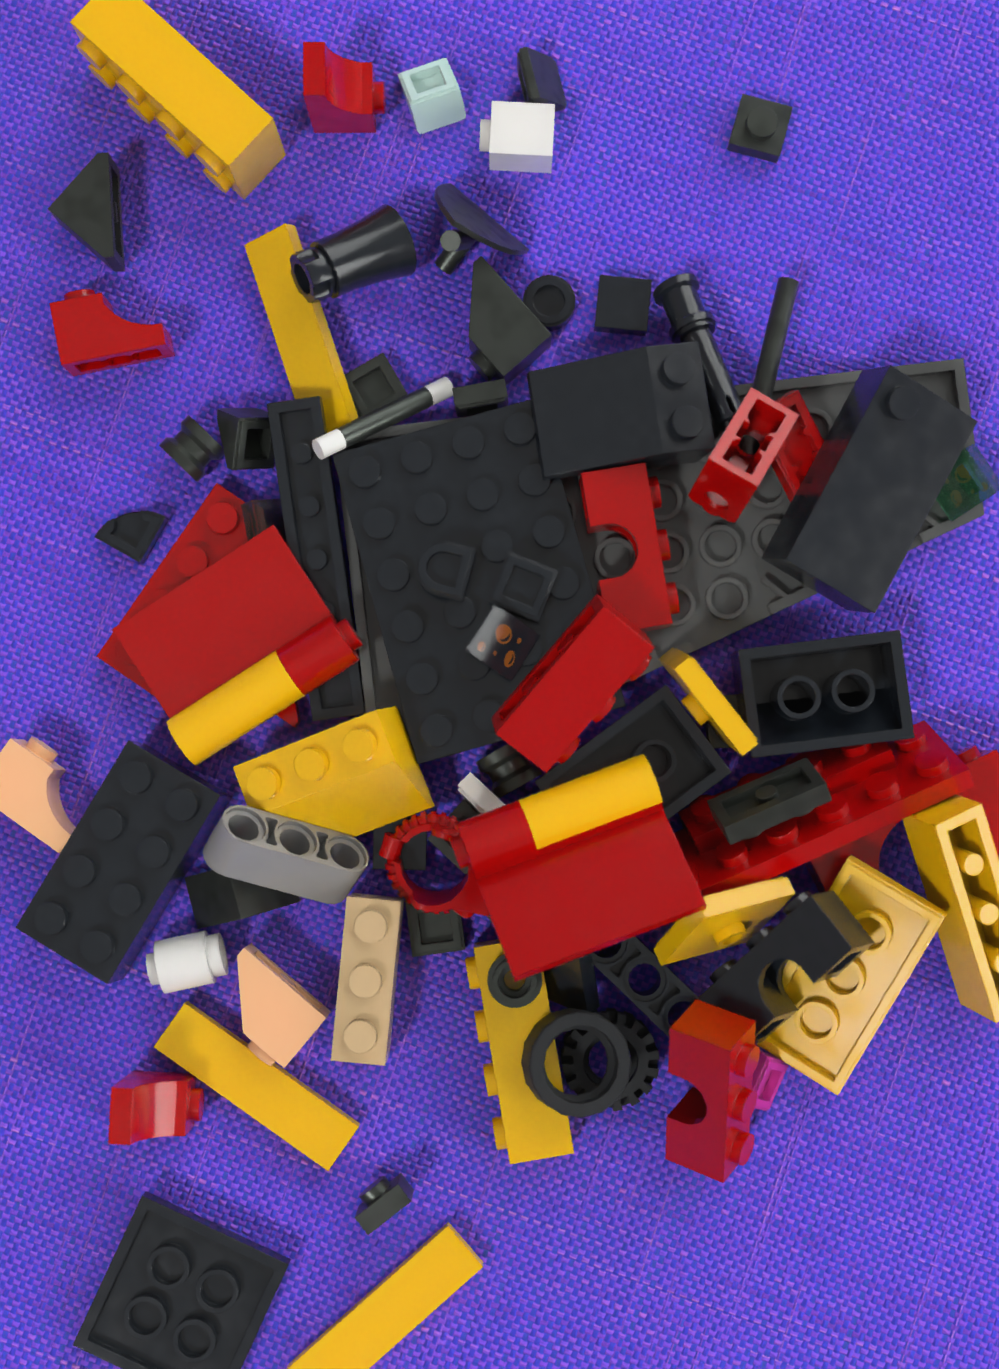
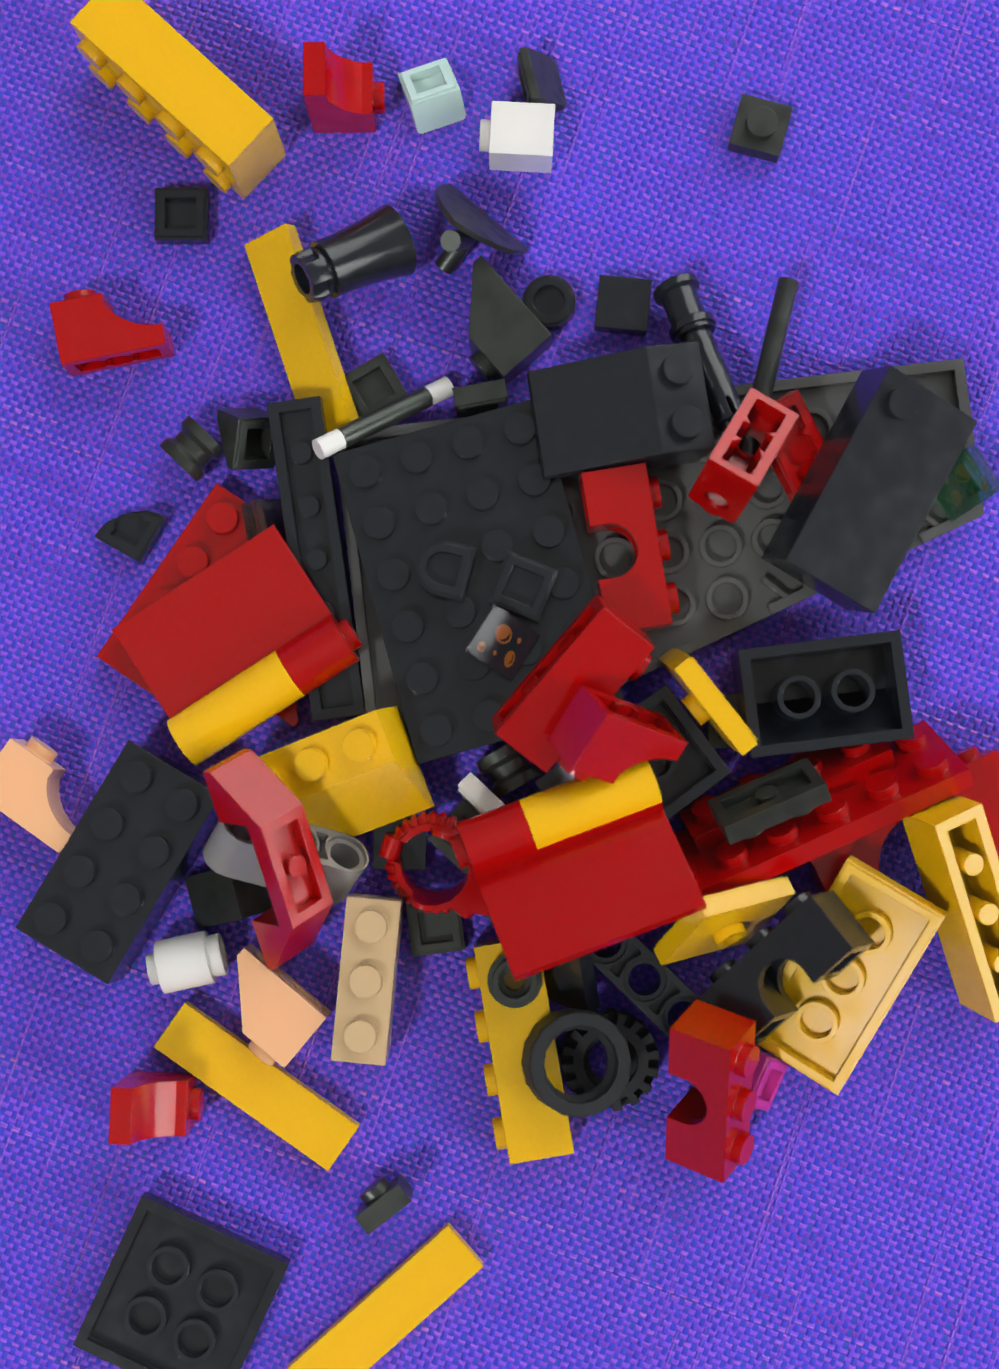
pearl dark grey slope [48,152,125,272] -> none
none -> black tile [154,188,210,245]
none -> red slope [203,748,333,970]
none -> red arch [547,685,688,784]

